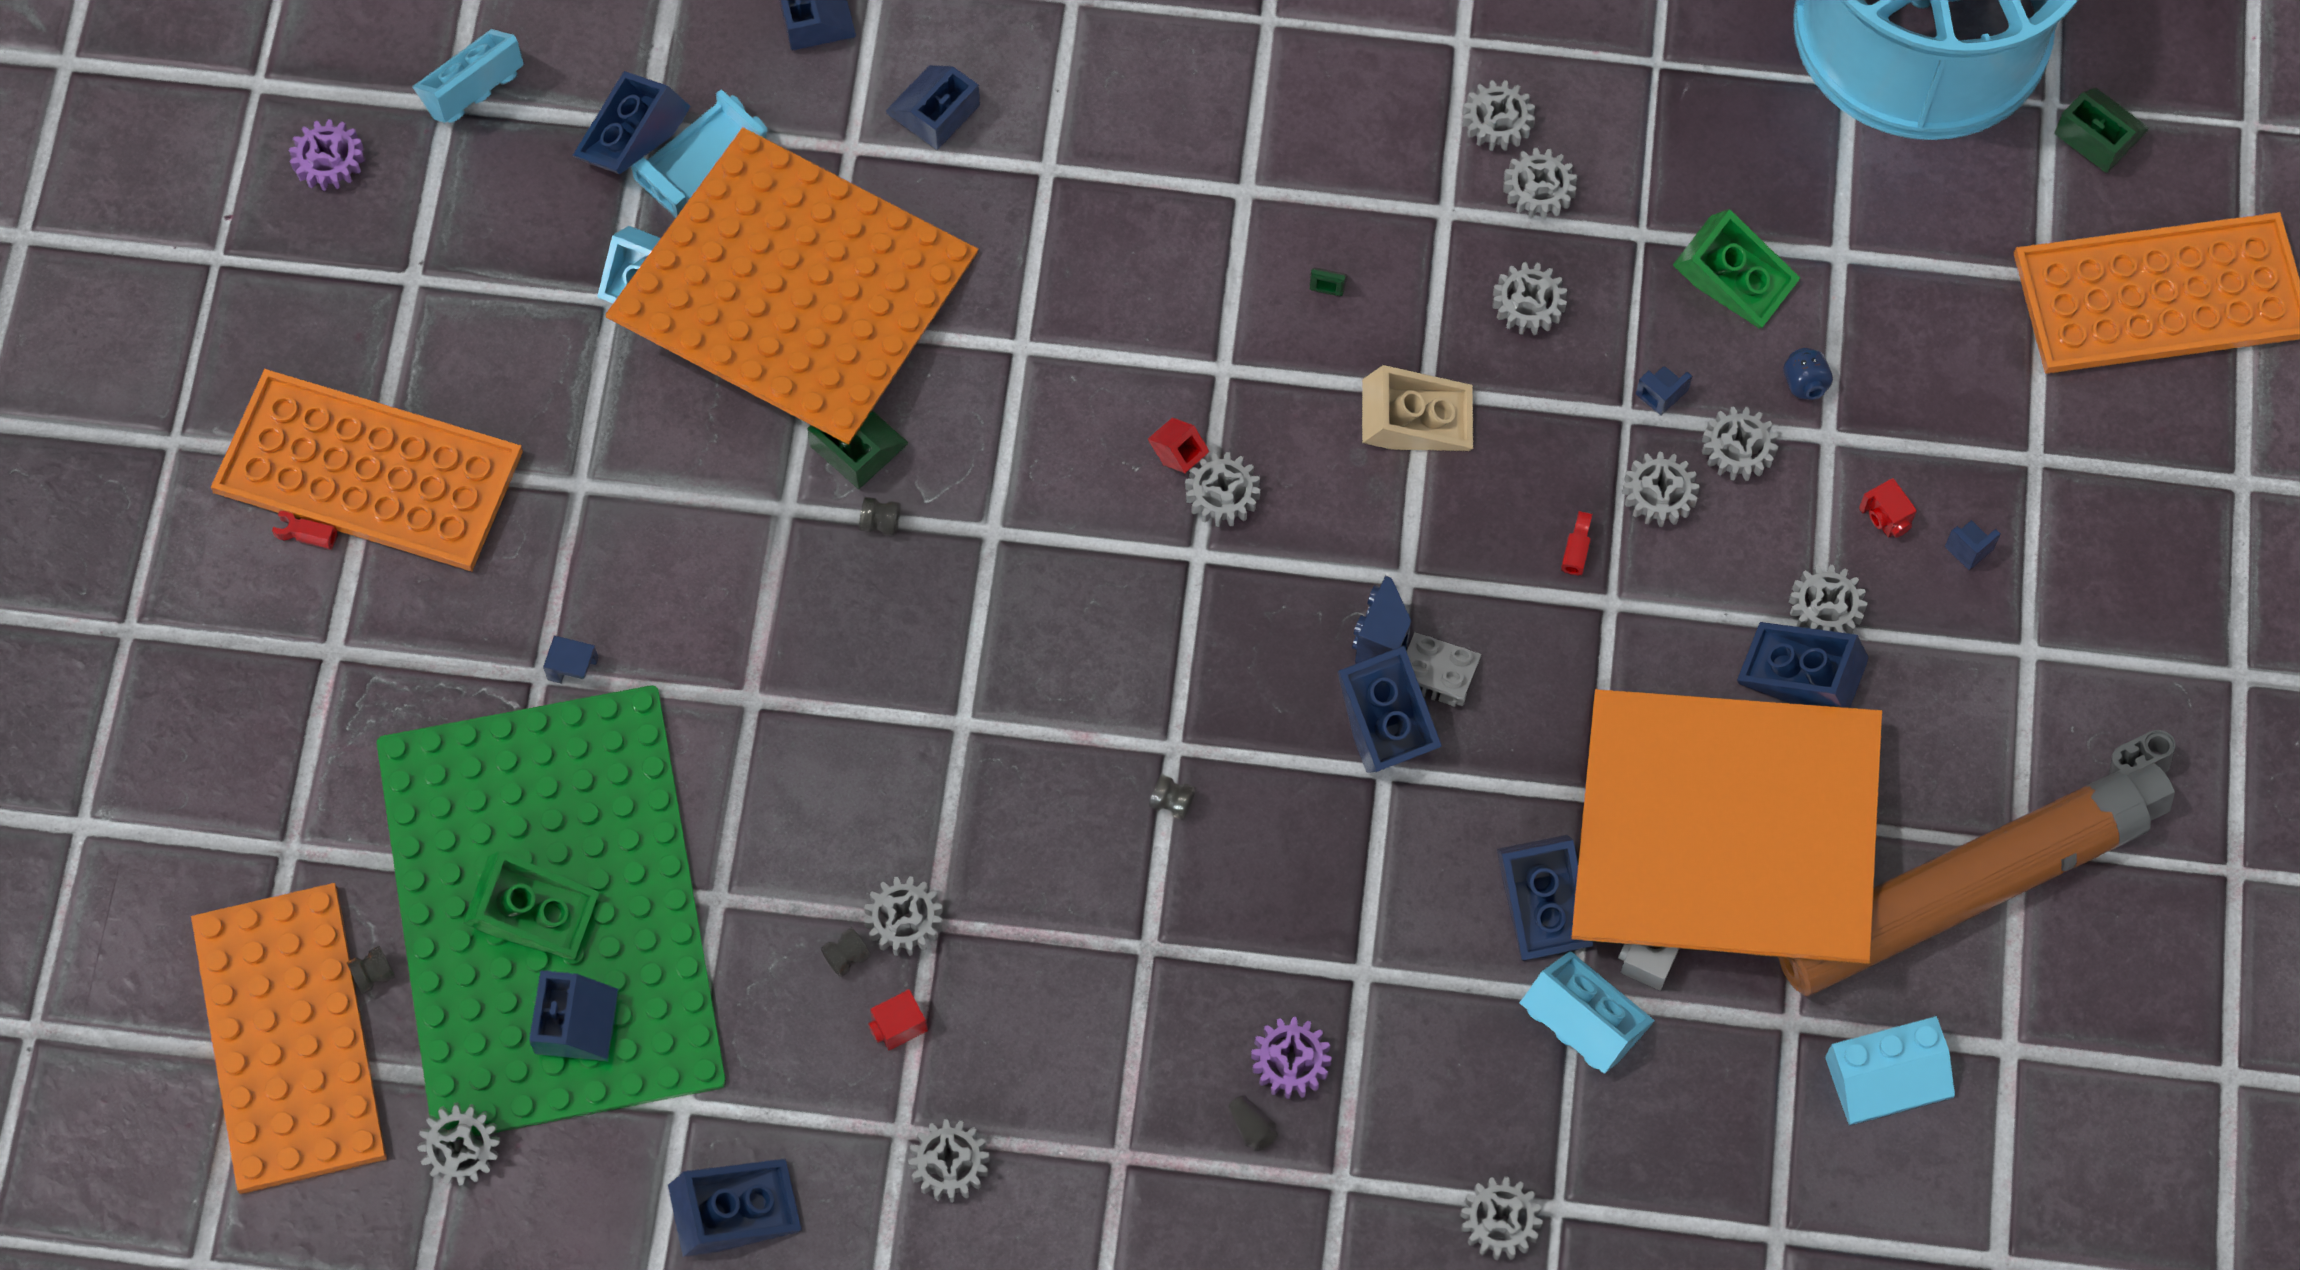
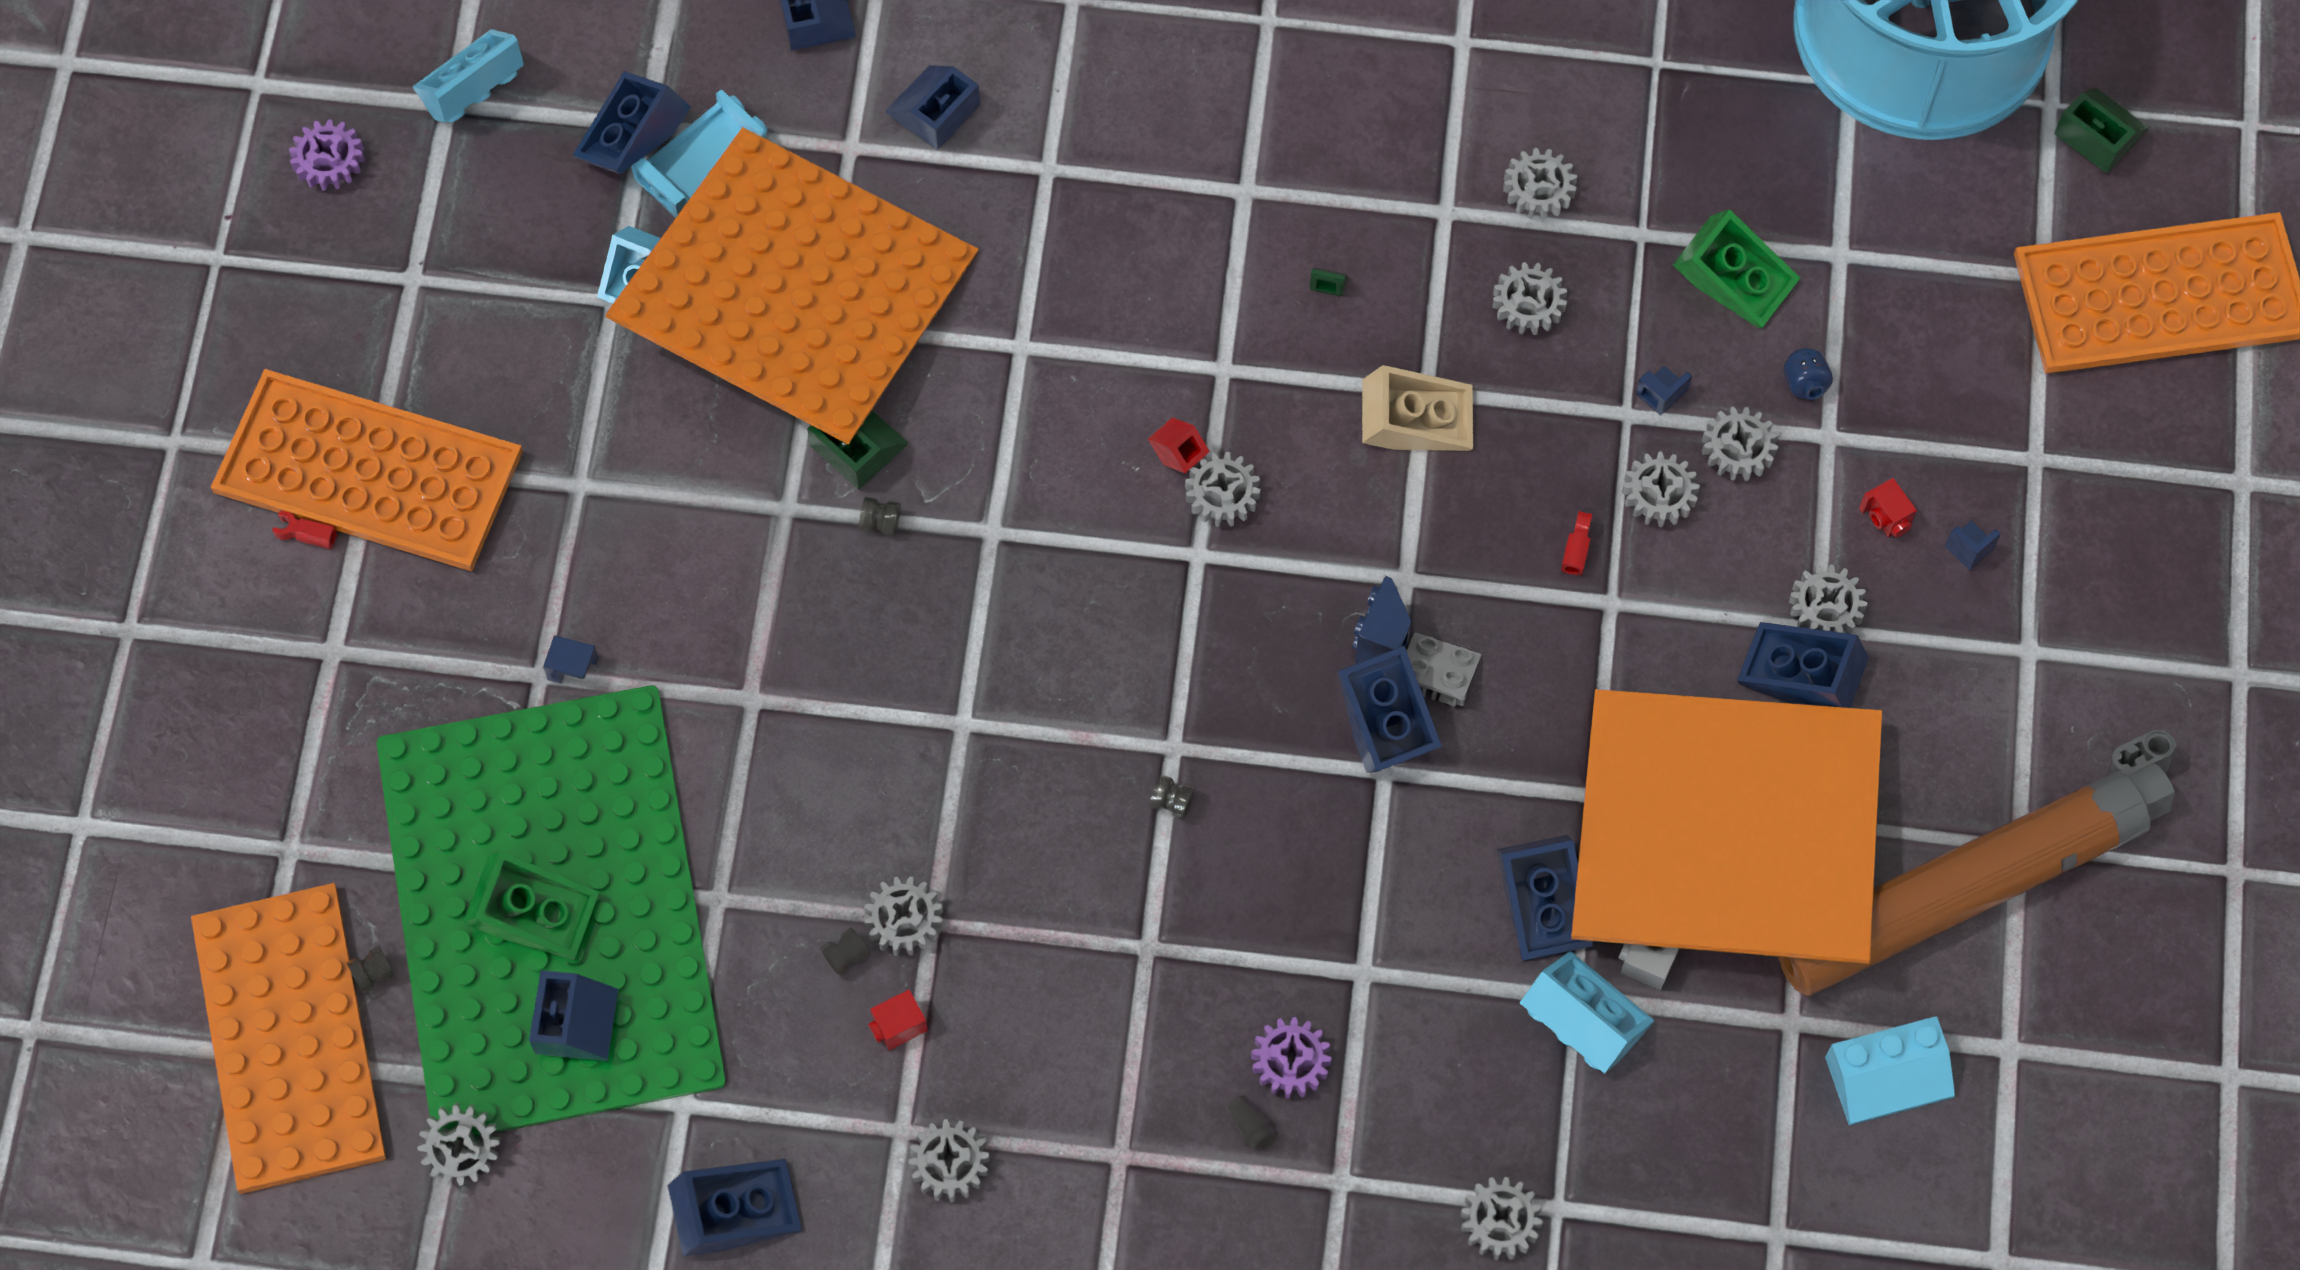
light grey gear [1462,80,1535,151] -> none

